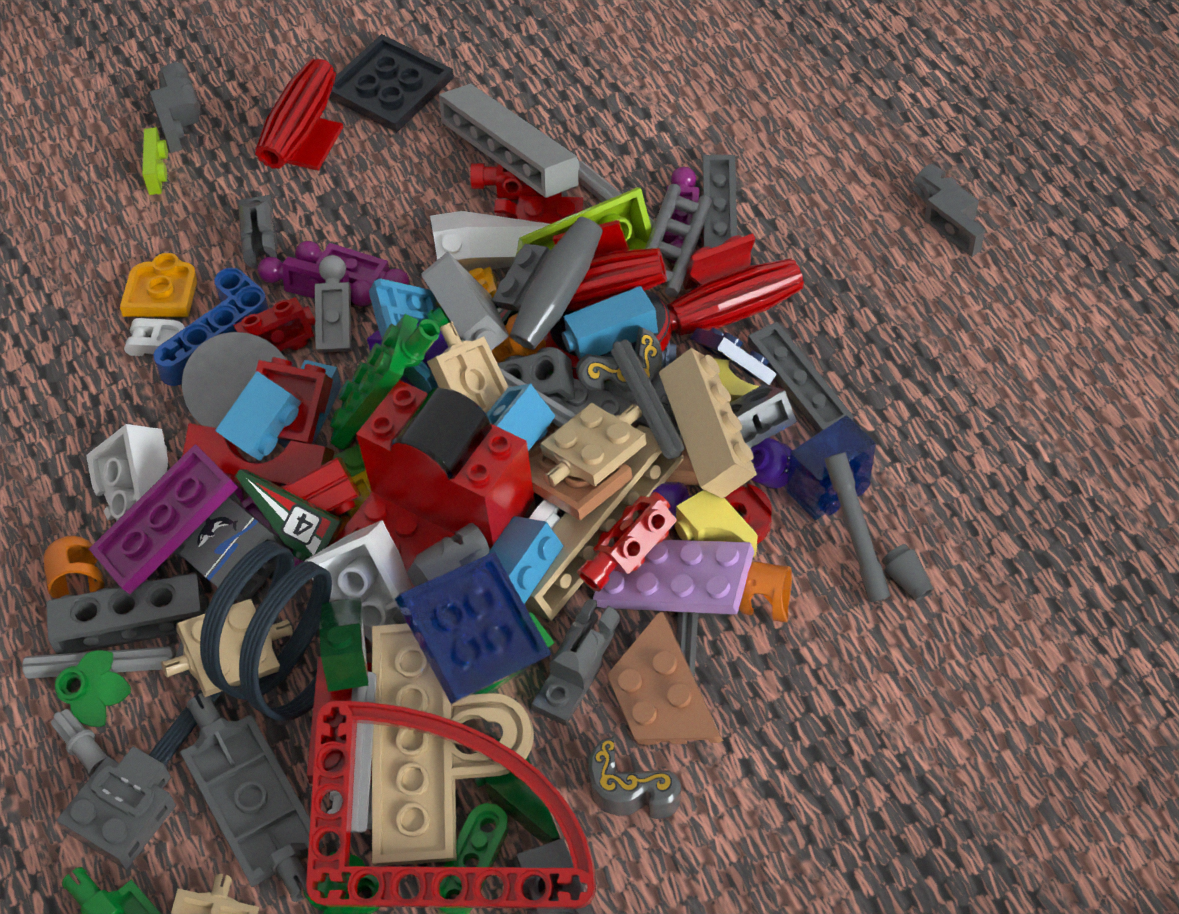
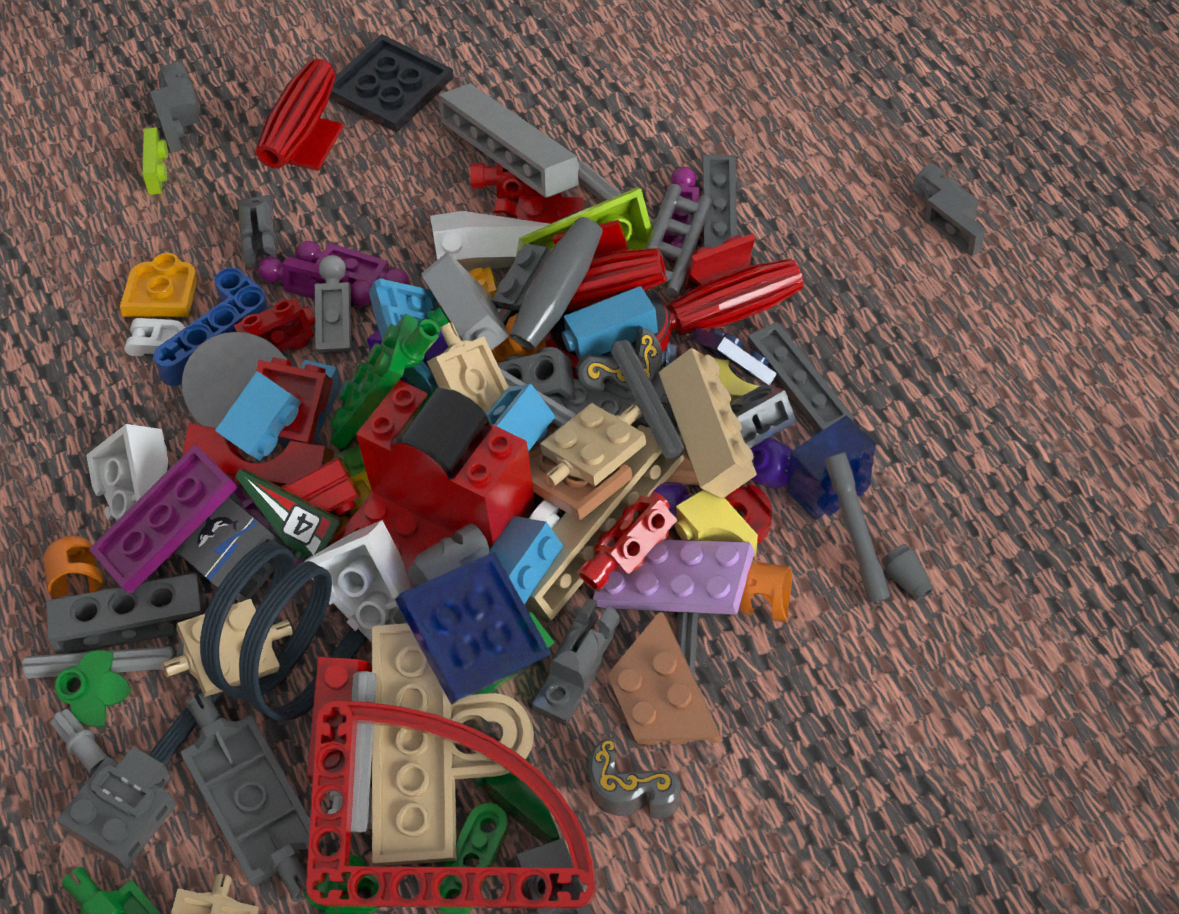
dark green slope [319,598,369,692] -> none

